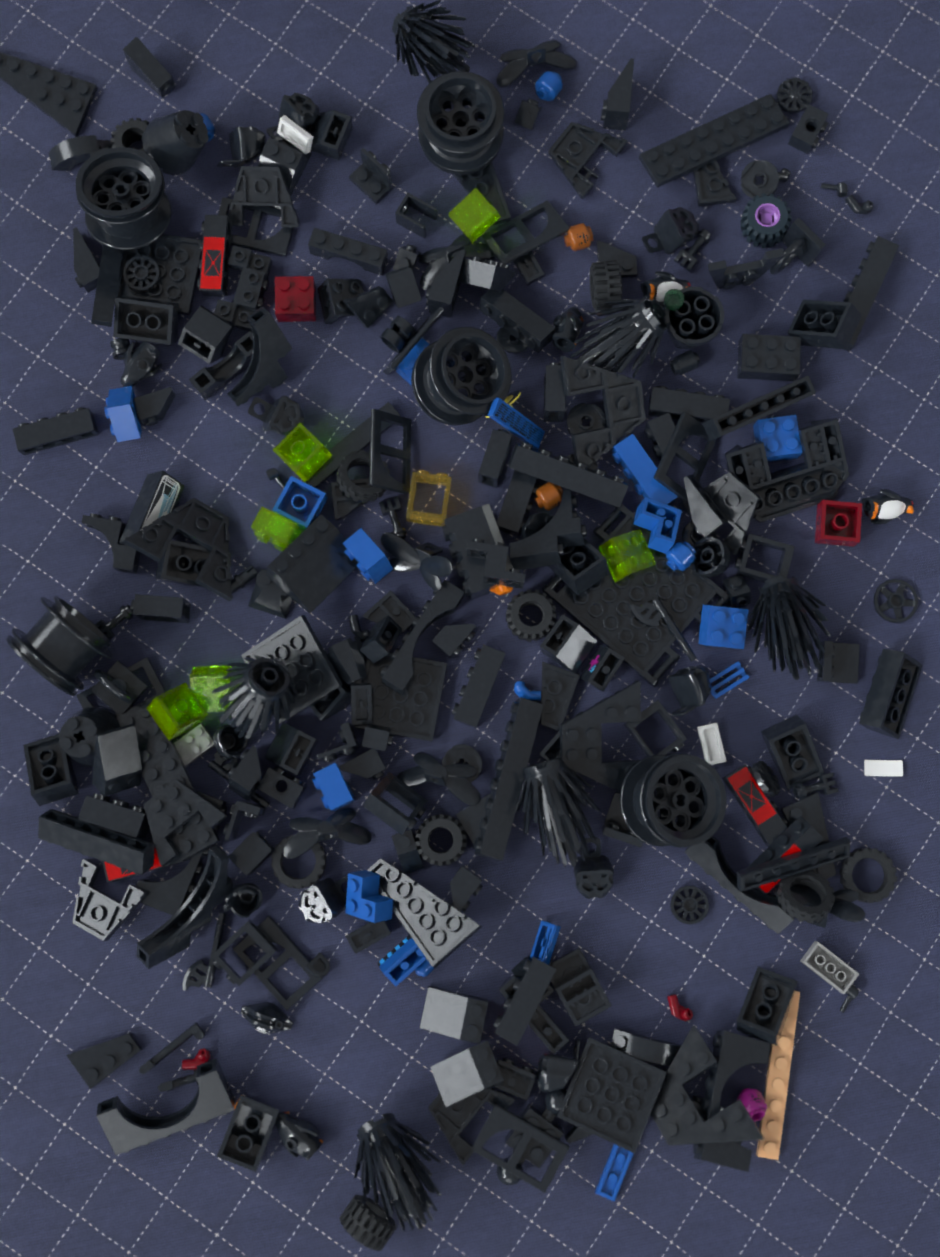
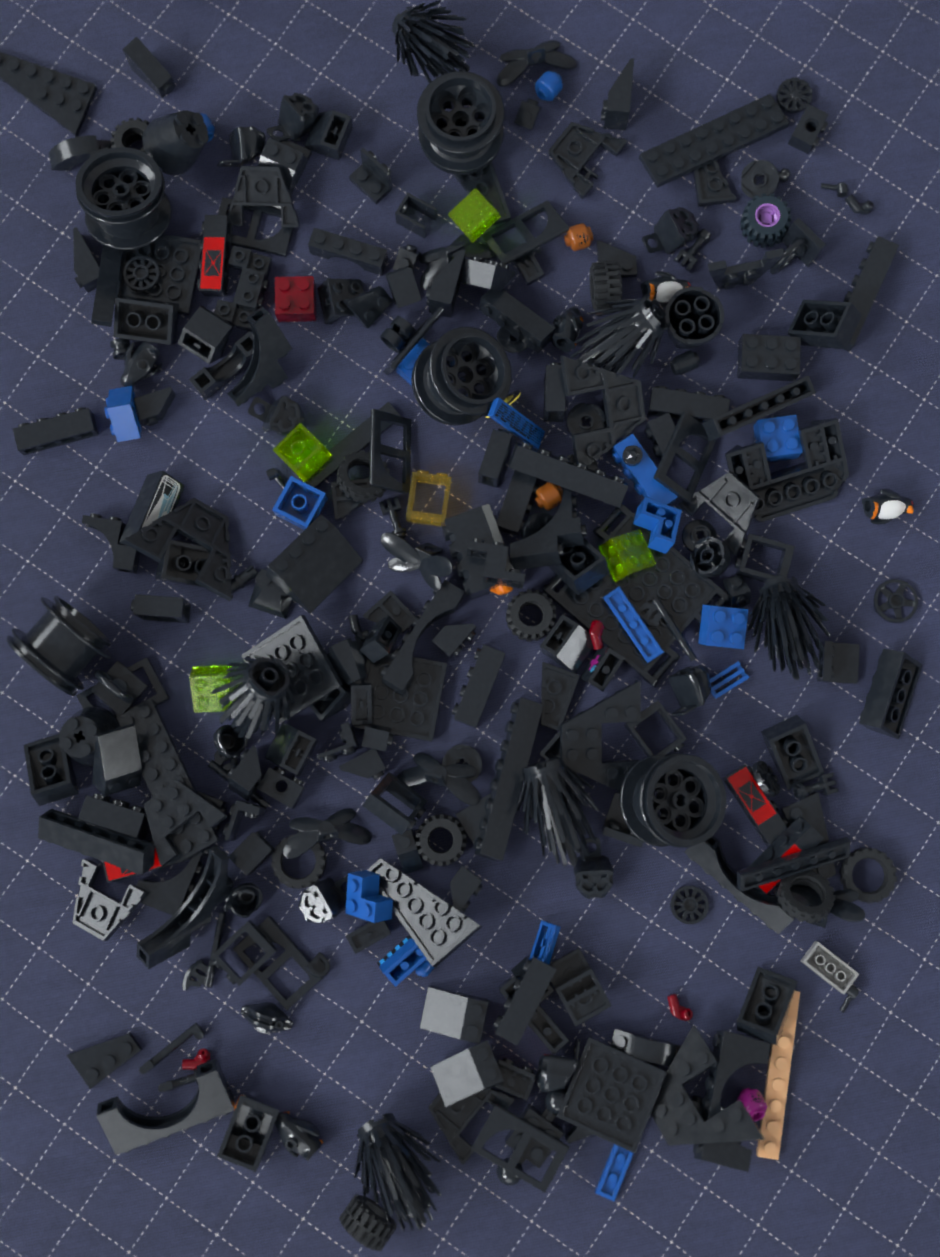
black hinge [95,604,134,640] -> none
clear neon green brick [146,682,208,741] -> none
light grey piece [174,724,215,768] -> none
clear neon green brick [251,507,302,552] -> none
white tile [277,115,313,154] -> none
blue brick [312,763,356,811] -> none
blue brick [343,528,393,584] -> none
blue arm [514,681,541,701] -> none
clear green tile [664,289,684,310] -> none
blue head [666,541,696,571] -> none
slope [683,475,728,537] -> none
white tile [697,723,727,765] -> none
dark red brick [815,500,862,547] -> none
white sticker [864,760,903,776] -> none
none -> dark red arm [589,620,604,650]
none -> blue tile [603,586,664,664]
none -> black tile [622,445,643,466]

